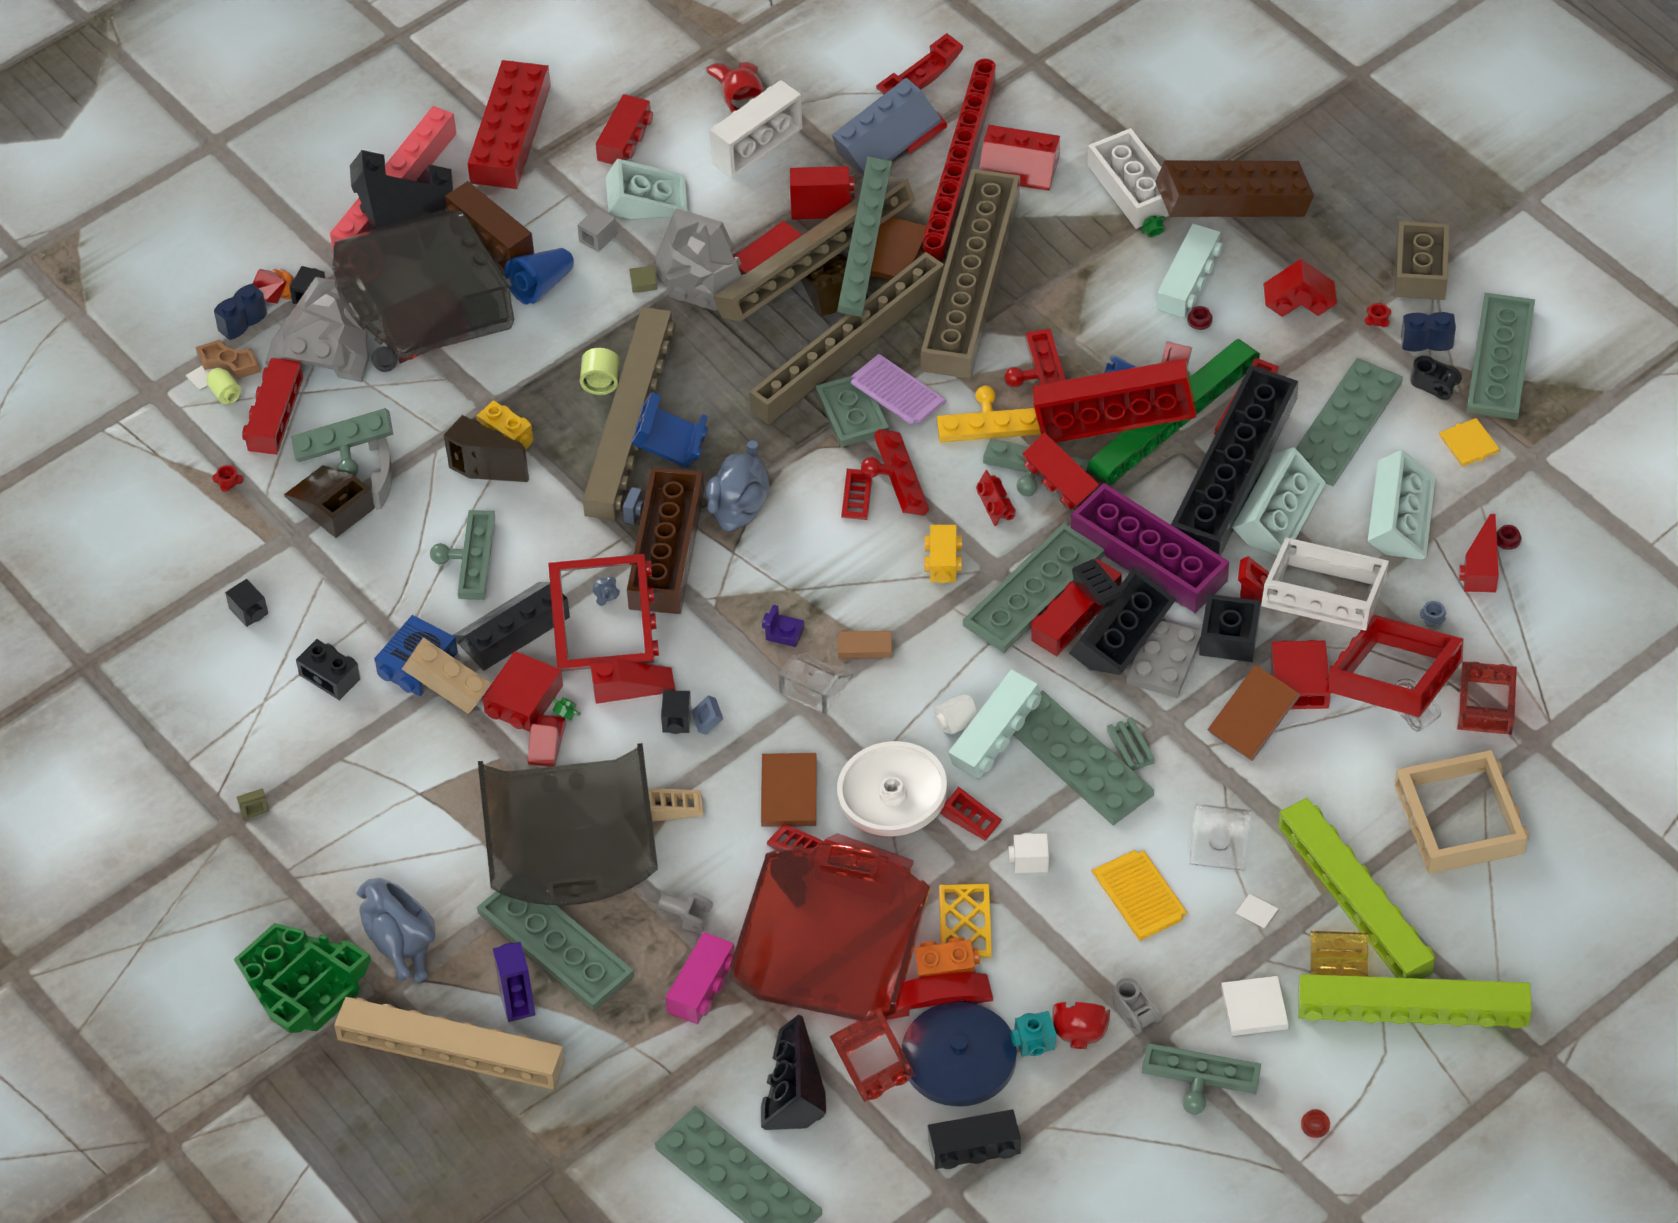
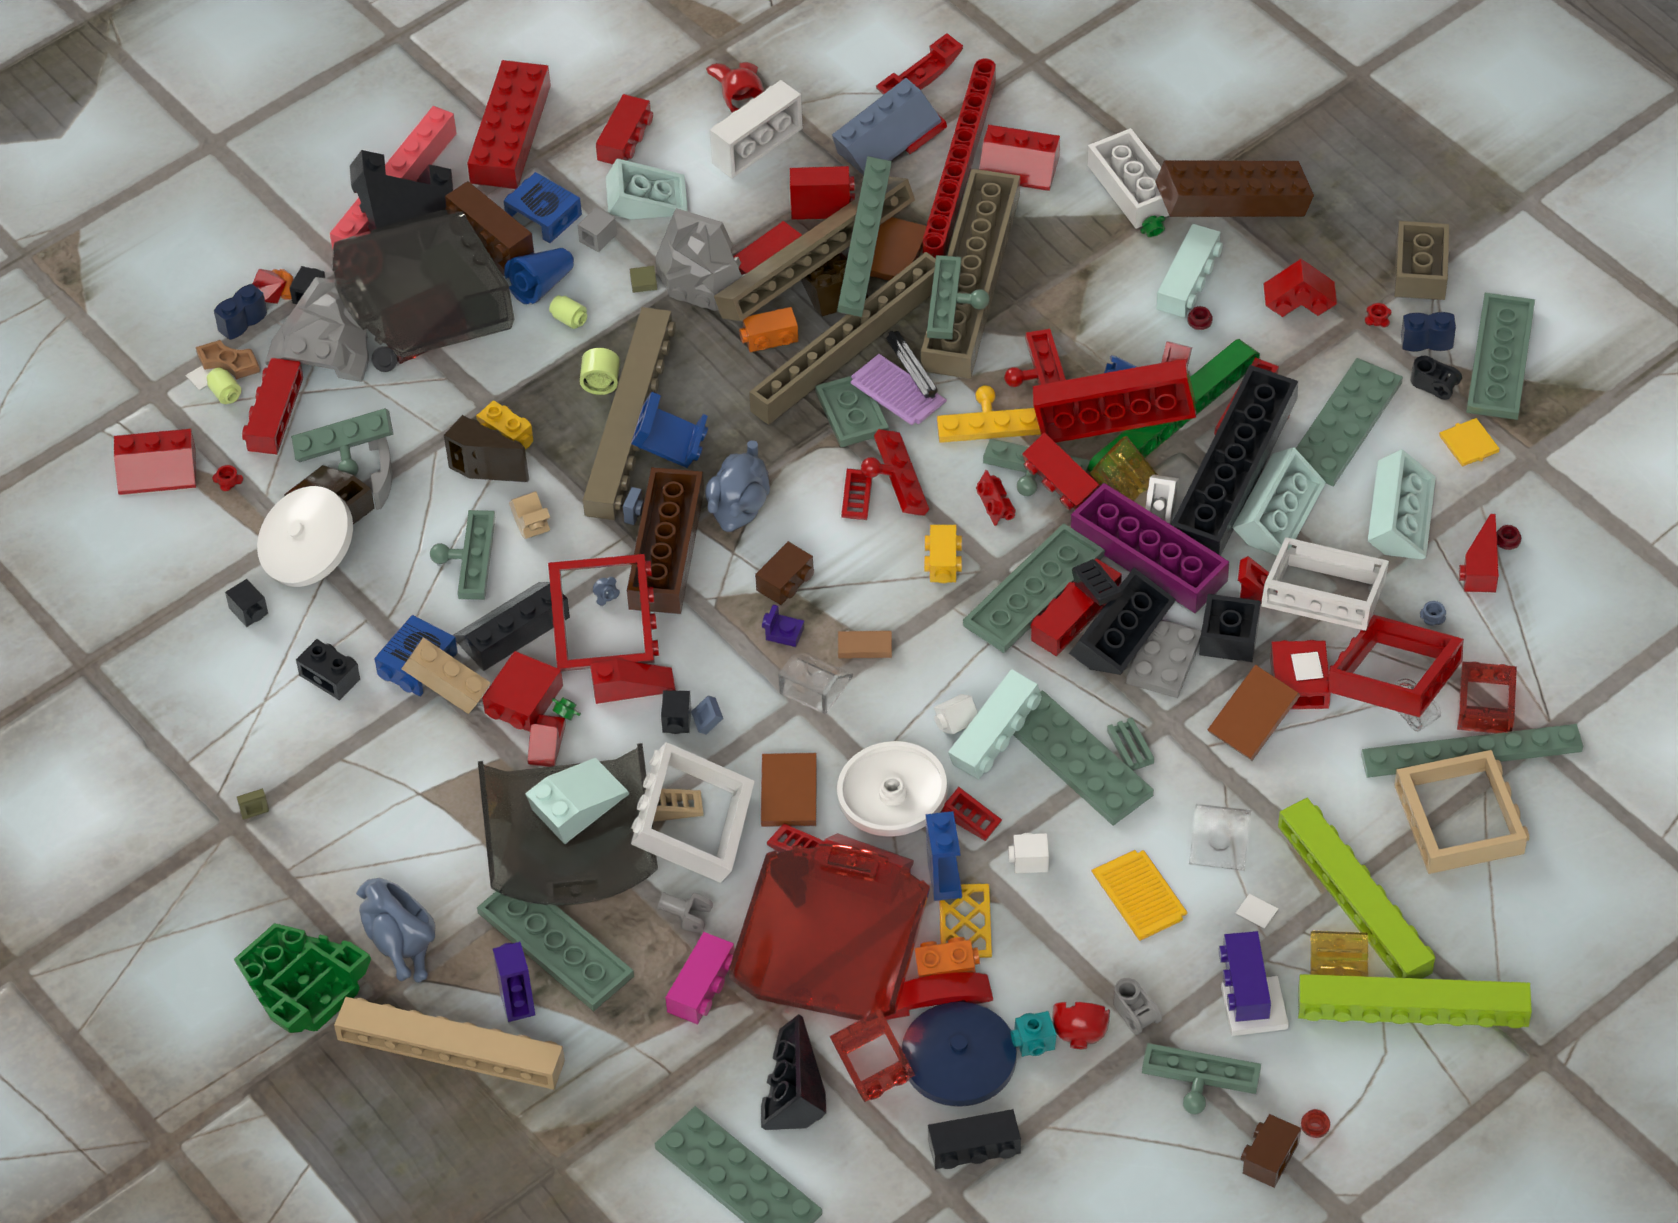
none -> slope [114,429,196,495]
none -> white dish [257,486,353,587]
none -> blue panel [503,172,582,243]
none -> tan brick [509,491,550,539]
none -> light aqua slope [525,758,629,844]
none -> yellowish green brick [549,295,587,329]
none -> white window [631,742,754,883]
none -> orange brick [739,307,799,352]
none -> reddish brown brick [755,541,814,605]
none -> axle [886,330,938,399]
none -> blue panel [925,811,962,901]
none -> sand green plate [927,255,990,339]
none -> clear yellow slope [1090,436,1158,501]
none -> white slope [1145,475,1179,524]
none -> dark purple brick [1219,931,1271,1022]
none -> reddish brown brick [1240,1114,1301,1188]
none -> white sticker [1291,652,1323,681]
none -> sand green plate [1361,724,1583,778]

